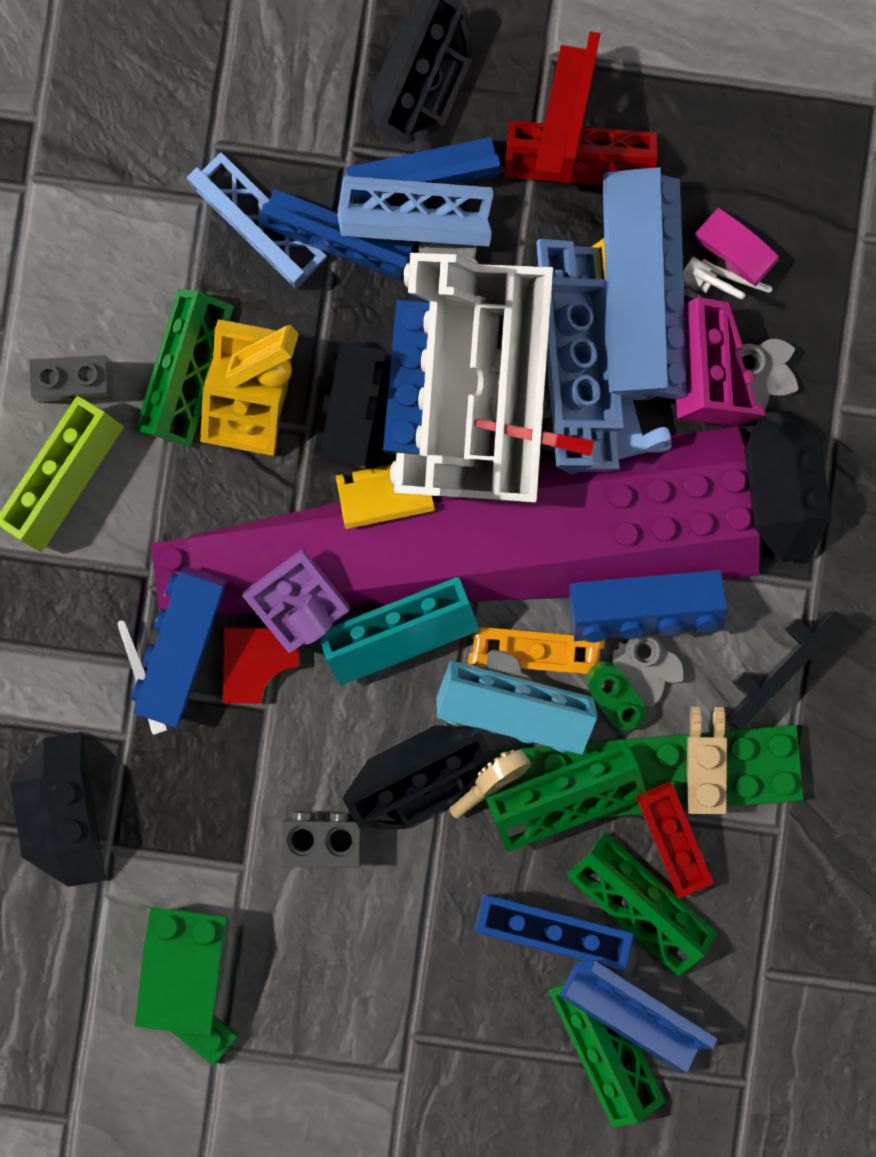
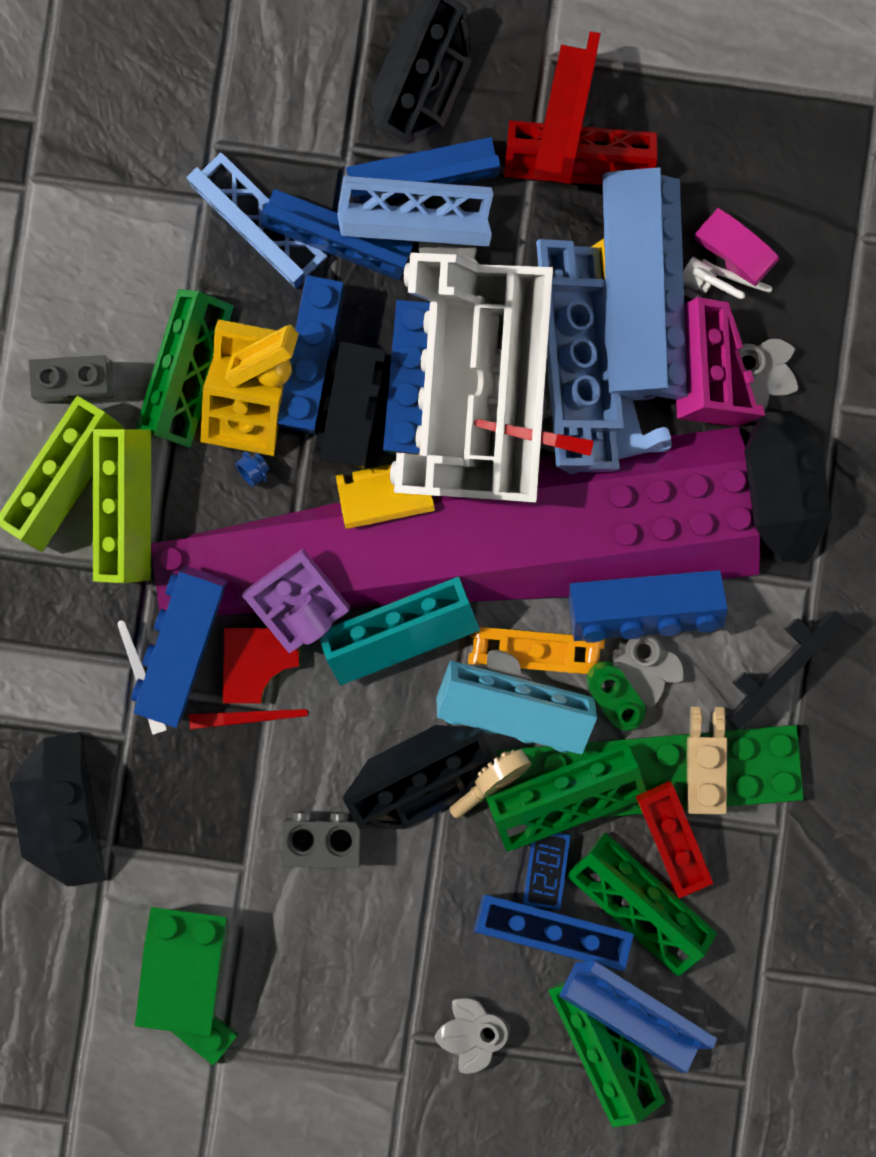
none -> lime brick [93,429,151,583]
none -> red sticker [189,709,308,729]
none -> blue plate [235,451,269,487]
none -> blue brick [277,275,345,435]
none -> light grey plate [435,998,509,1074]
none -> black tile [522,833,570,910]

